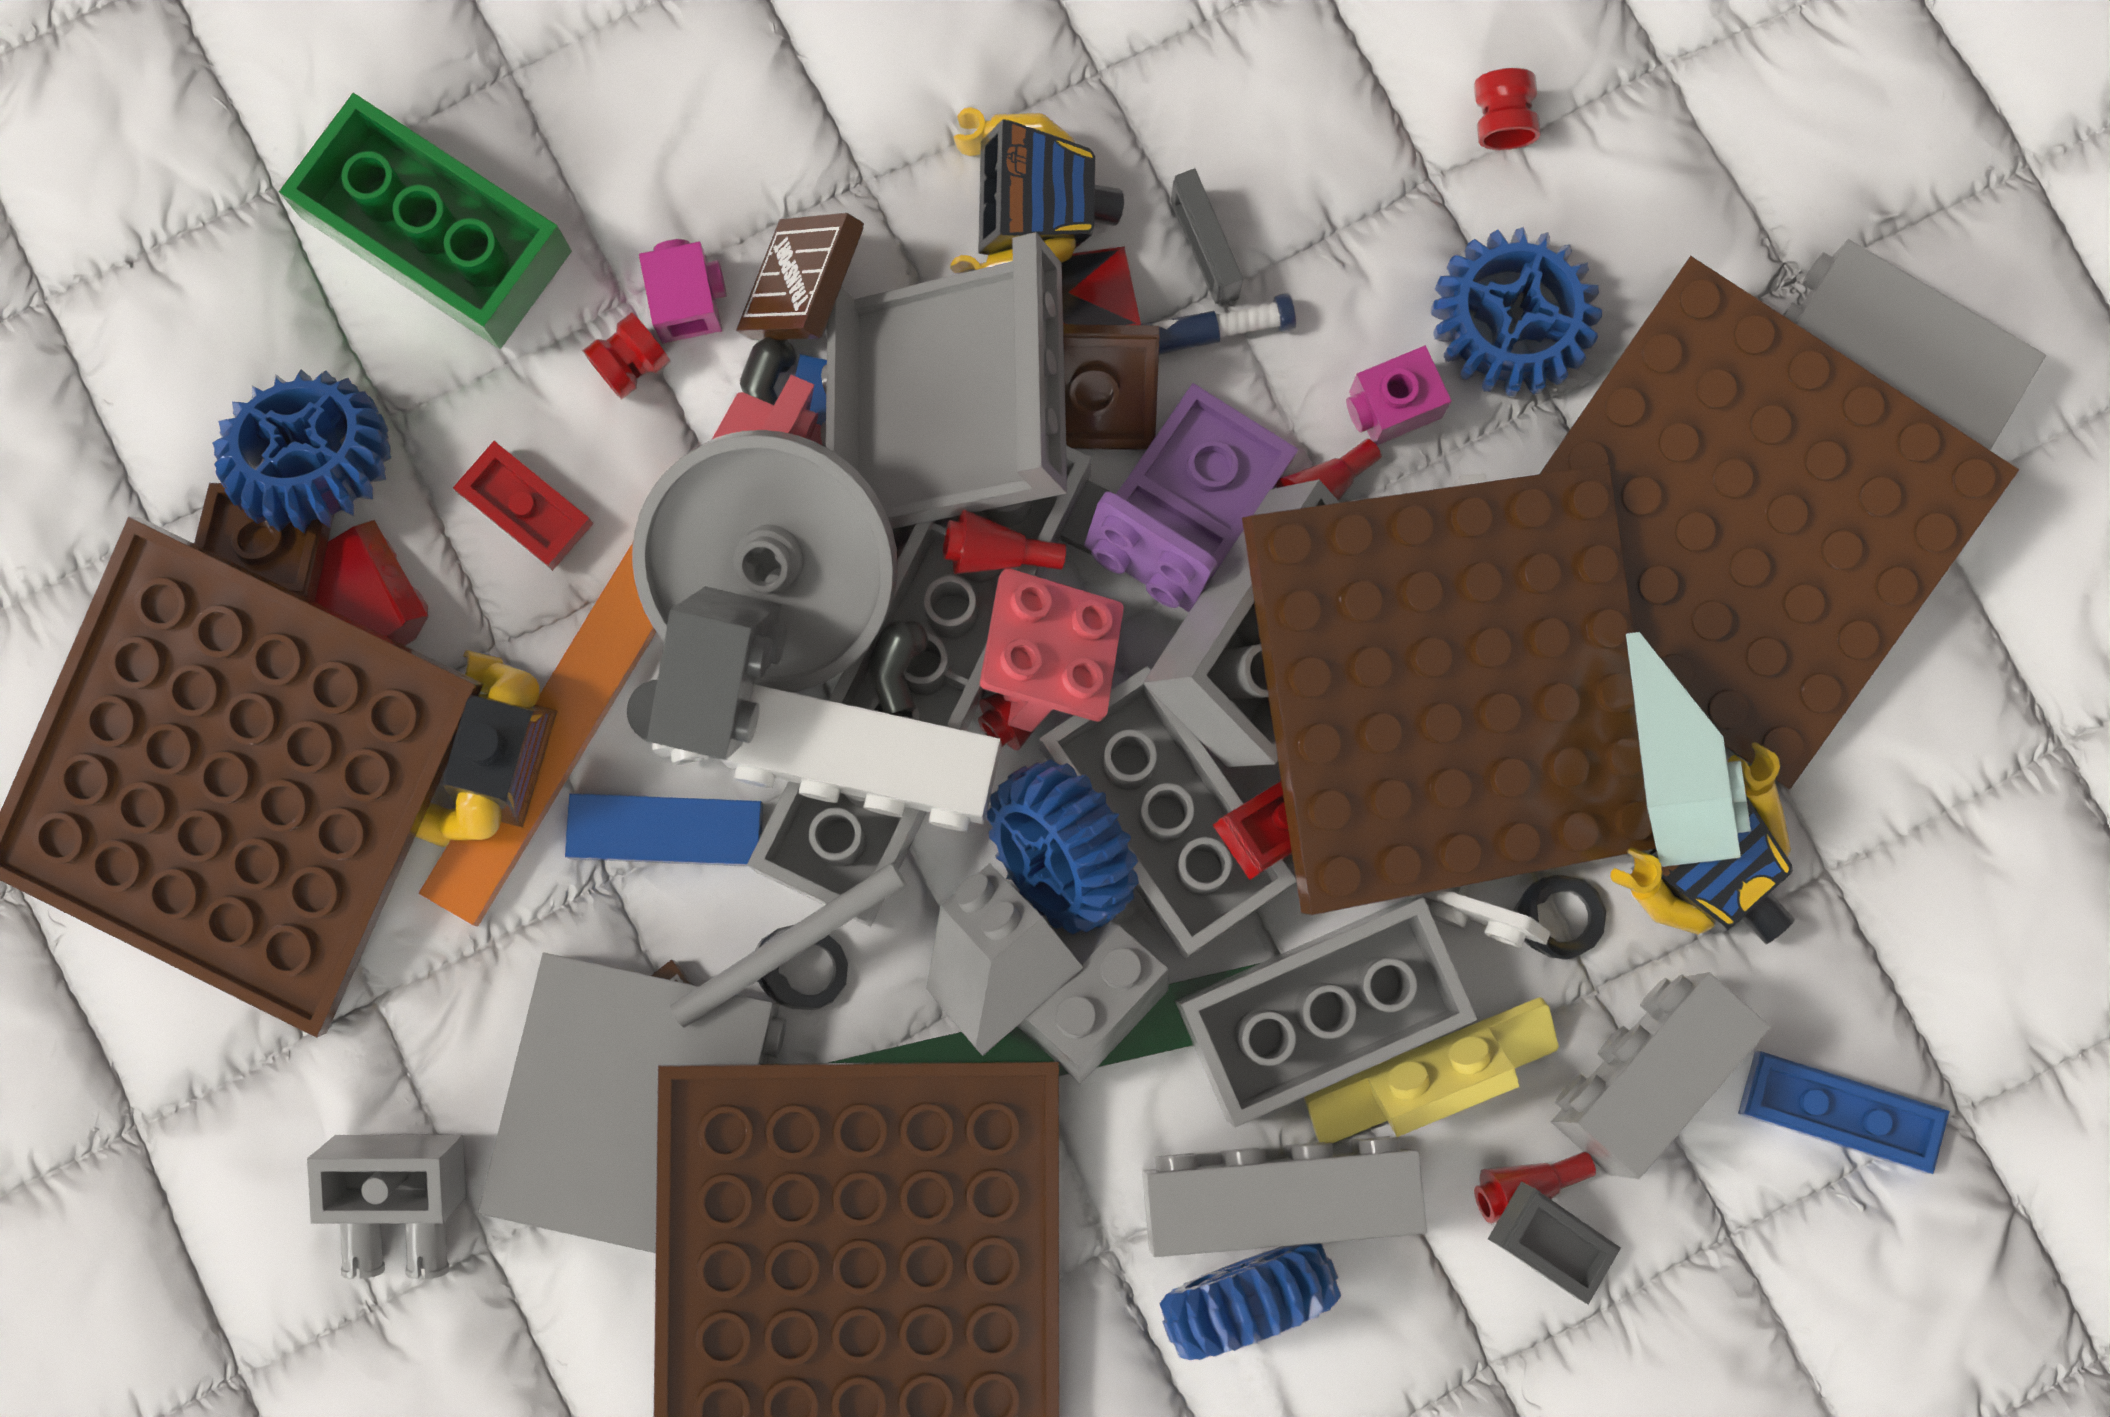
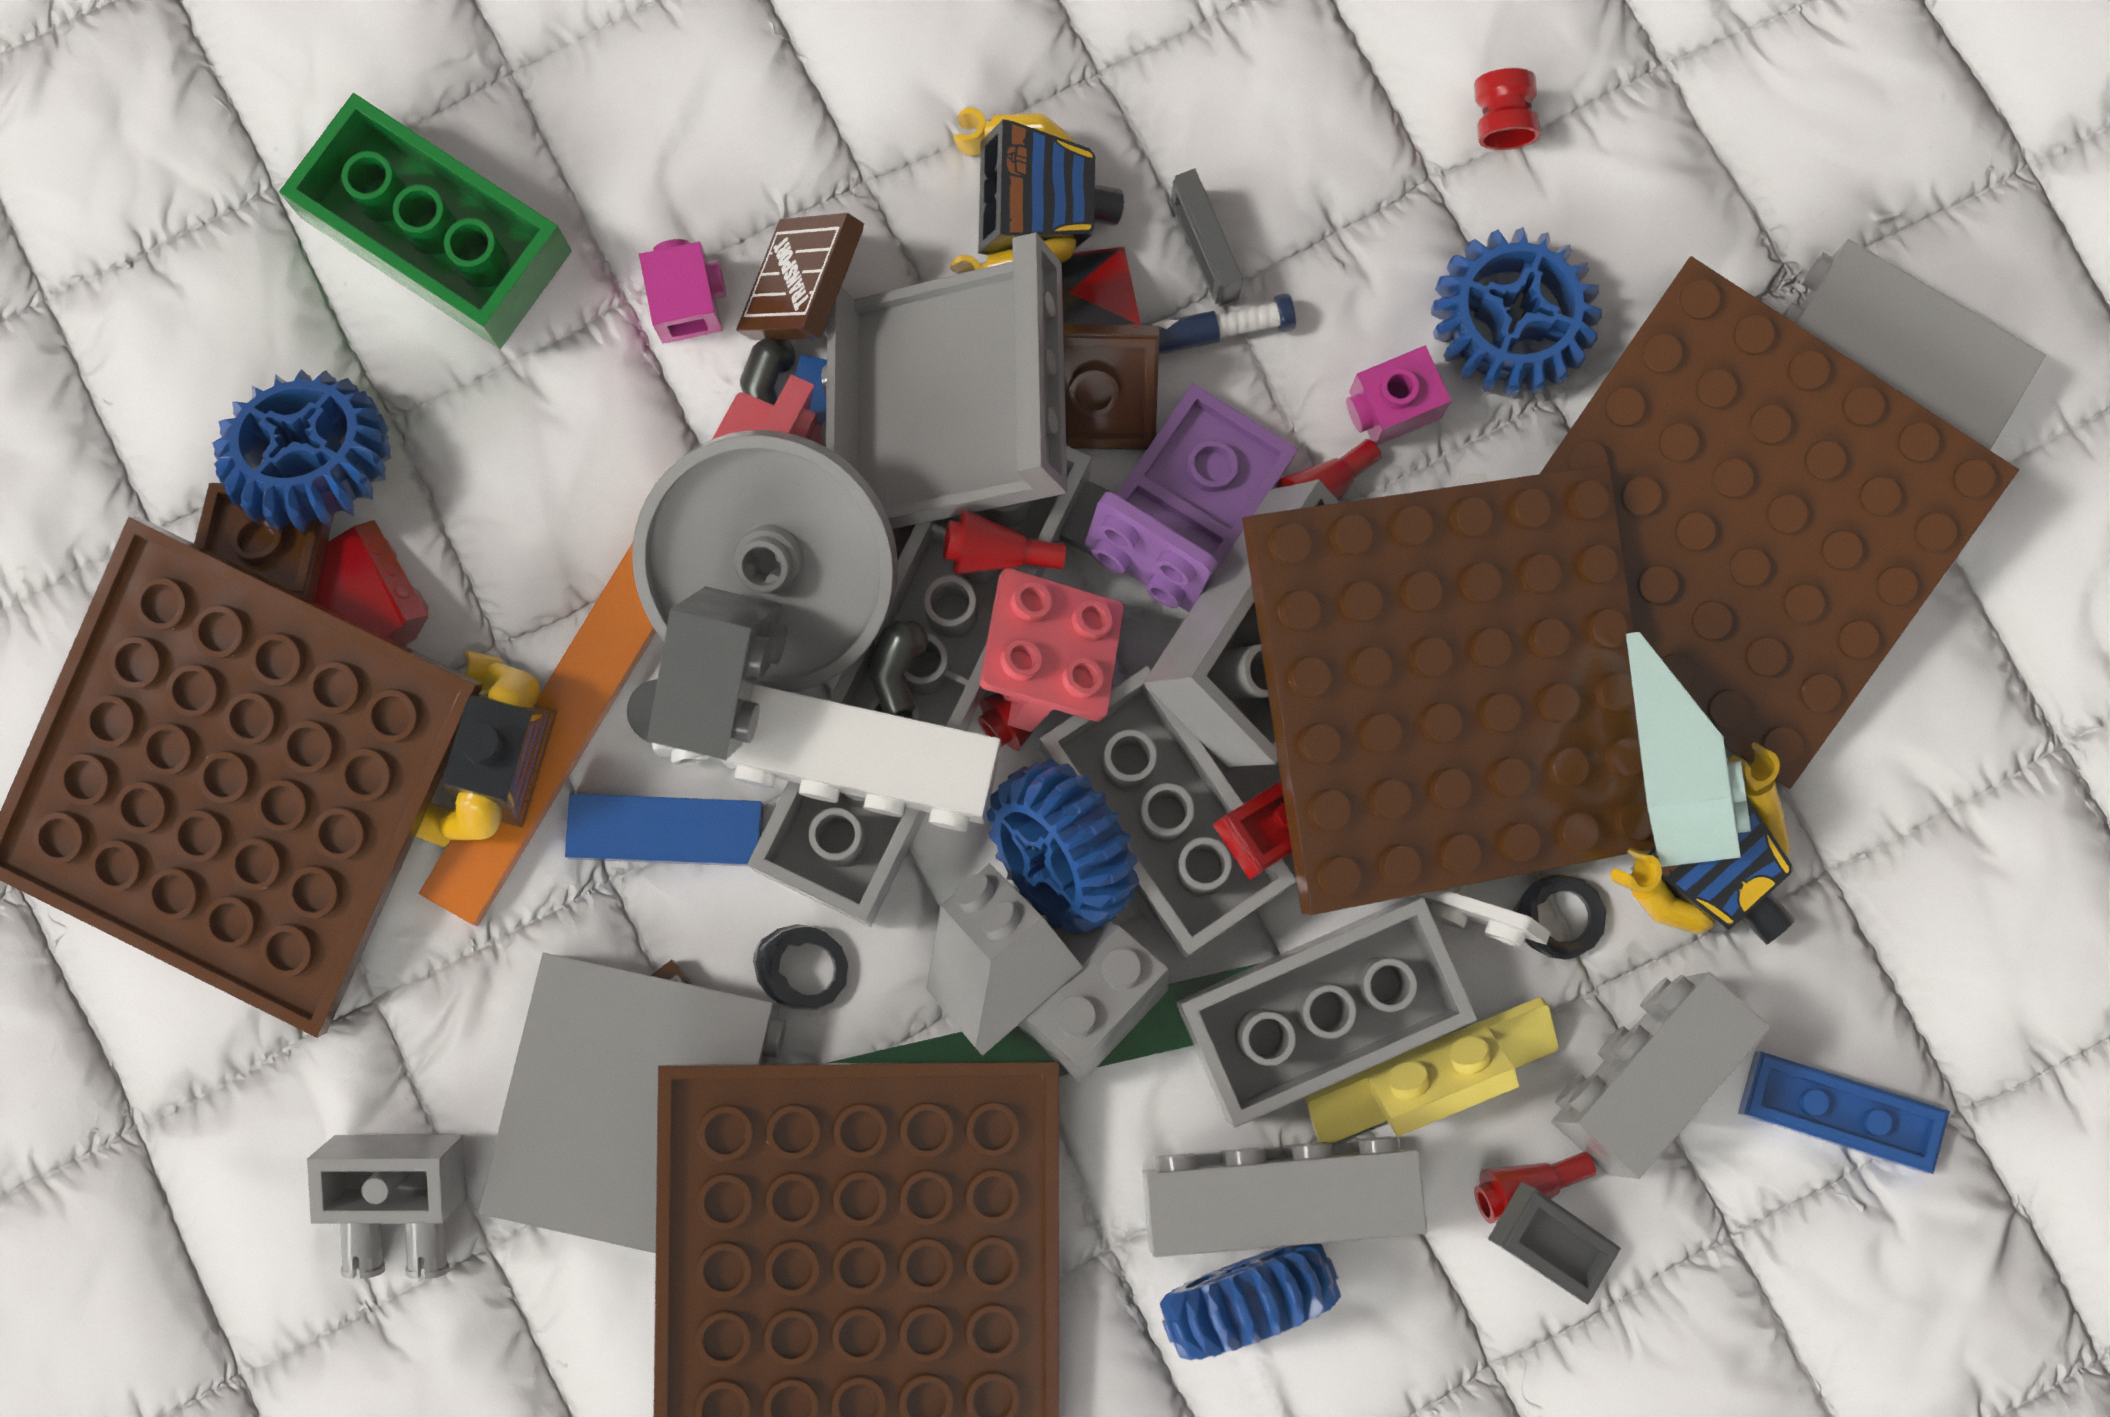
red plate [453,441,594,571] -> none
red wheel [582,312,671,400] -> none
light grey bar [670,862,906,1028] -> none

